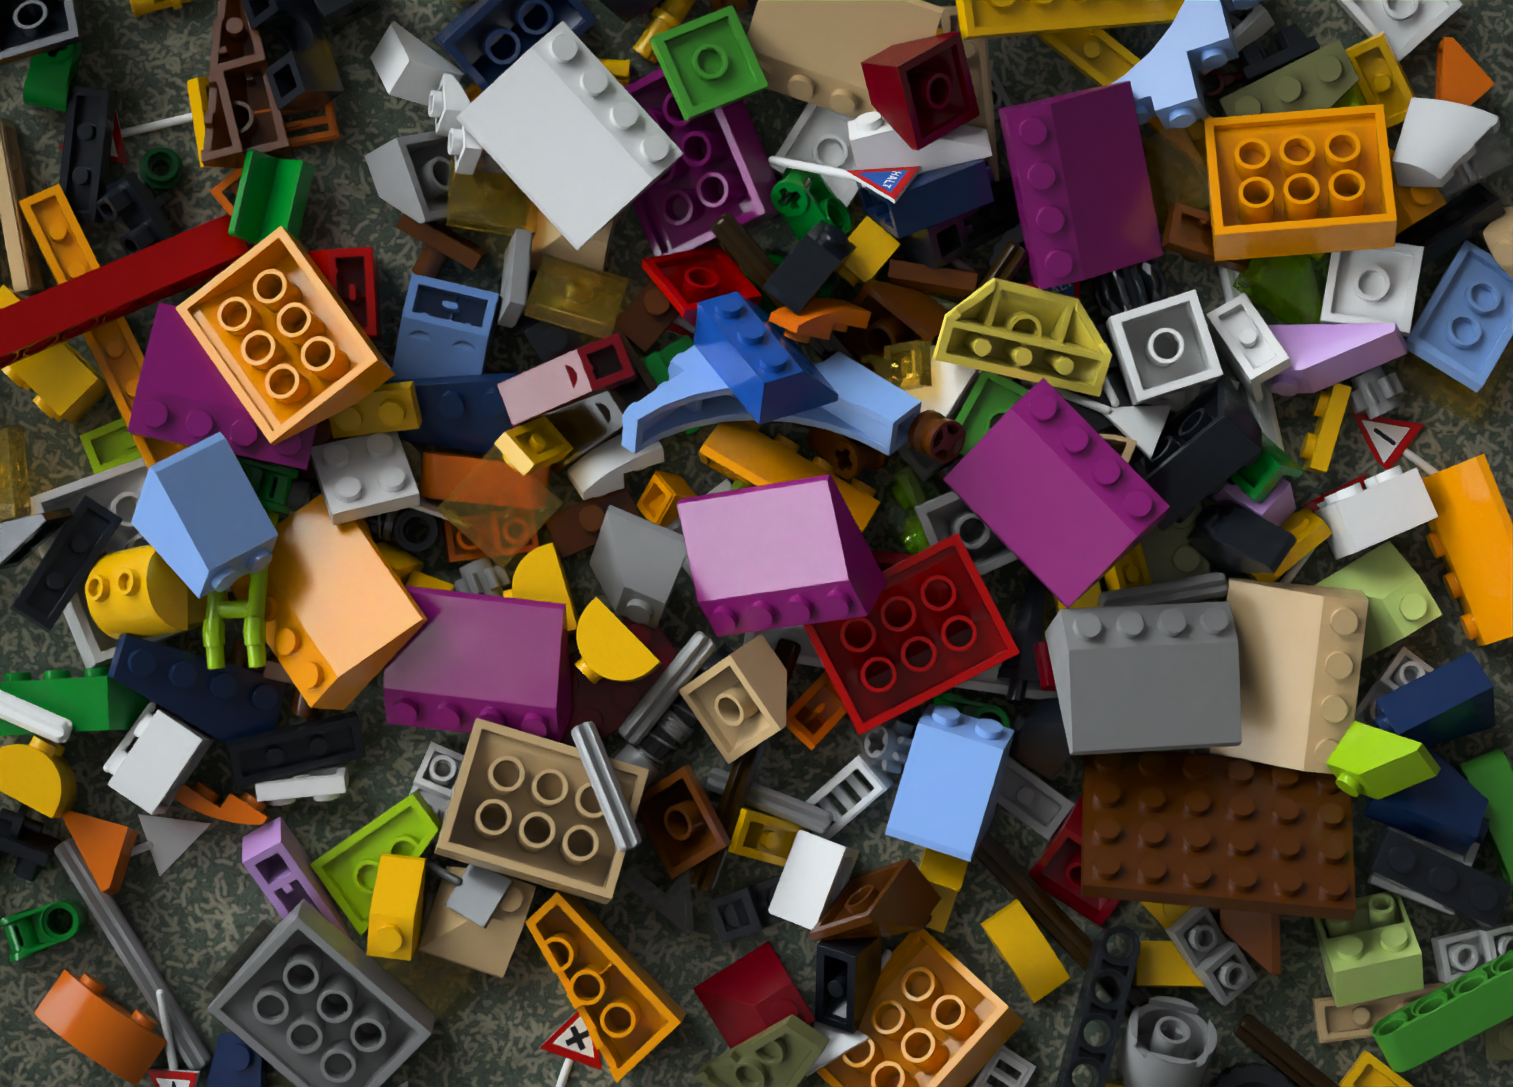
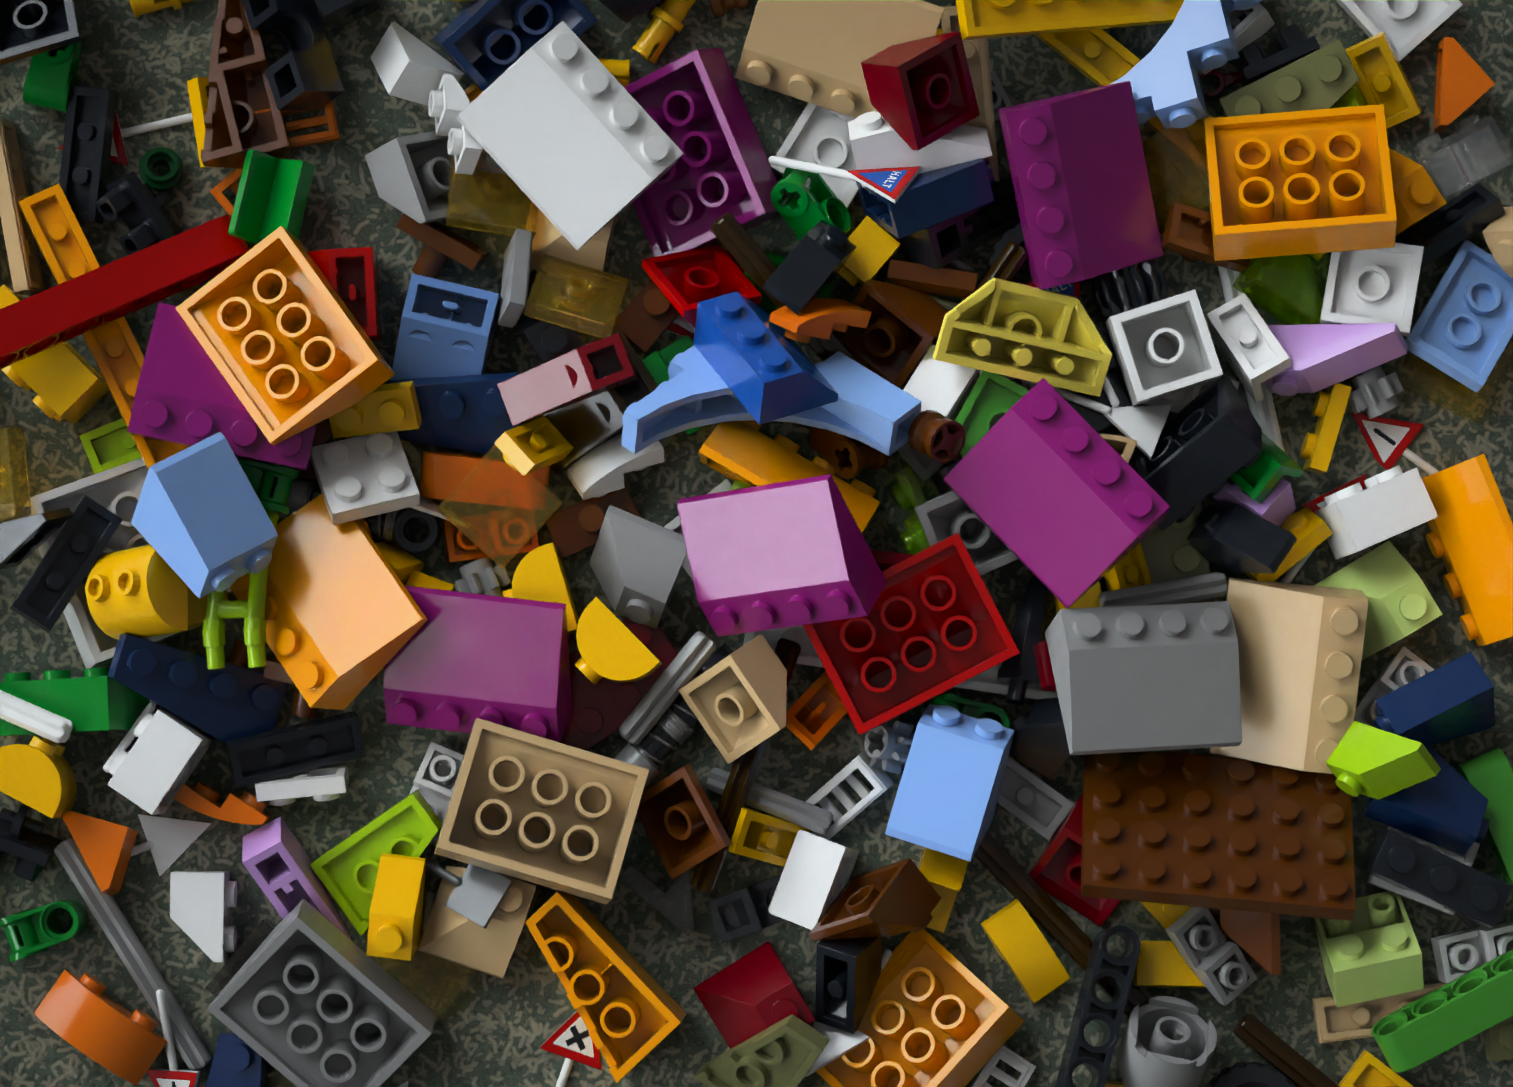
light grey axle [571,721,642,852] -> none
light orange slope [636,470,697,528] -> none
bright green plate [649,5,769,122] -> none
clear yellow plate [861,340,932,390] -> none
white slope [1392,98,1500,187] -> none
none -> white slope [170,871,238,962]

